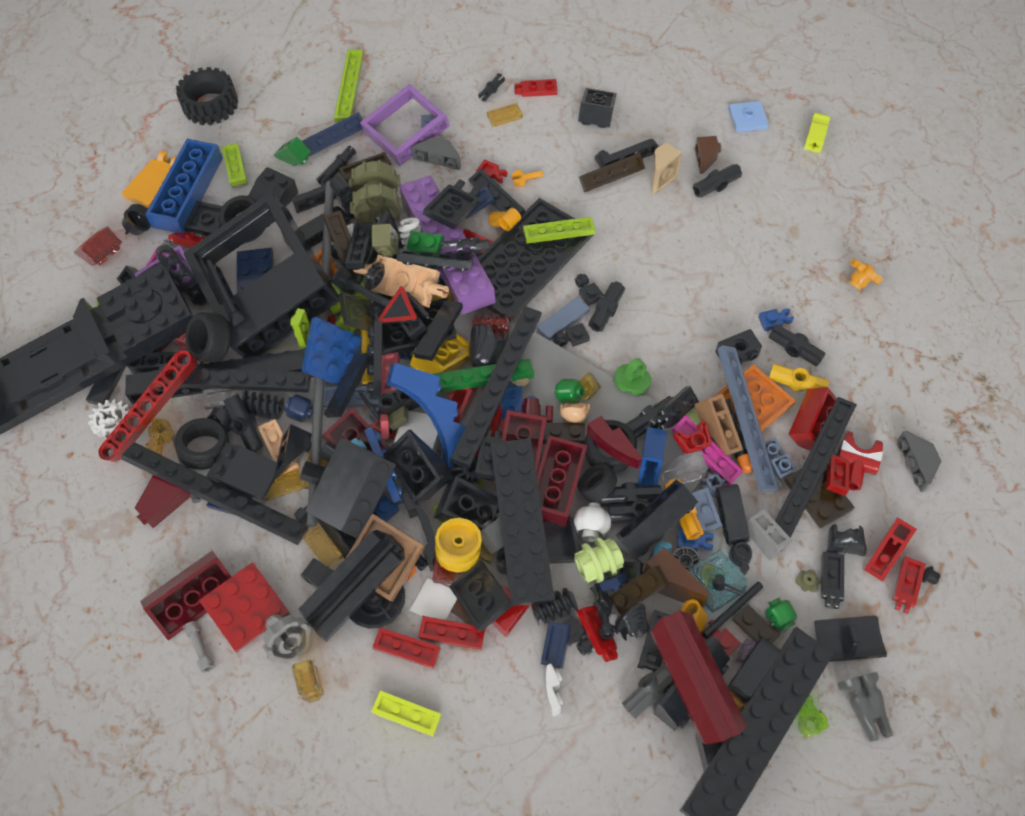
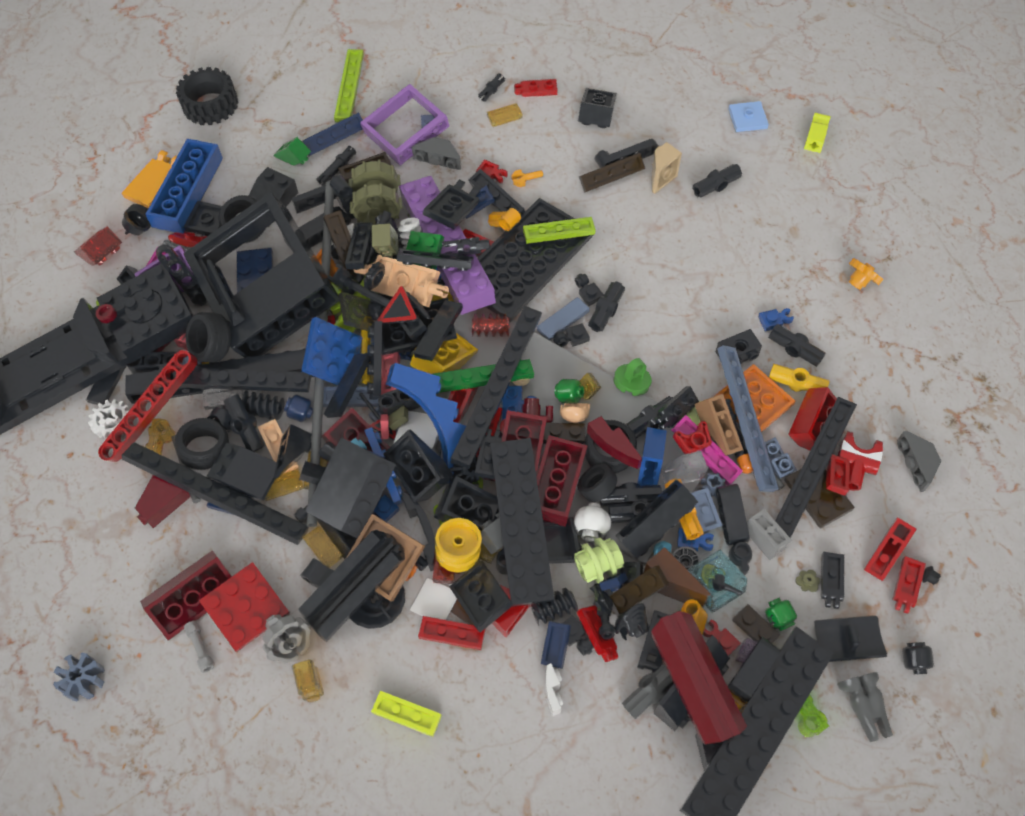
lime plate [221,143,248,187] -> none
lime plate [291,308,310,350] -> none
red plate [372,627,441,669] -> none
black hair [469,324,509,367] -> none
reddish brown slope [695,136,721,174] -> none
black piece [701,582,763,639] -> none
black hair [826,524,867,556] -> none
none -> sand blue gear [53,653,105,702]
none -> dark red tile [95,304,117,323]
none -> black head [902,642,934,674]

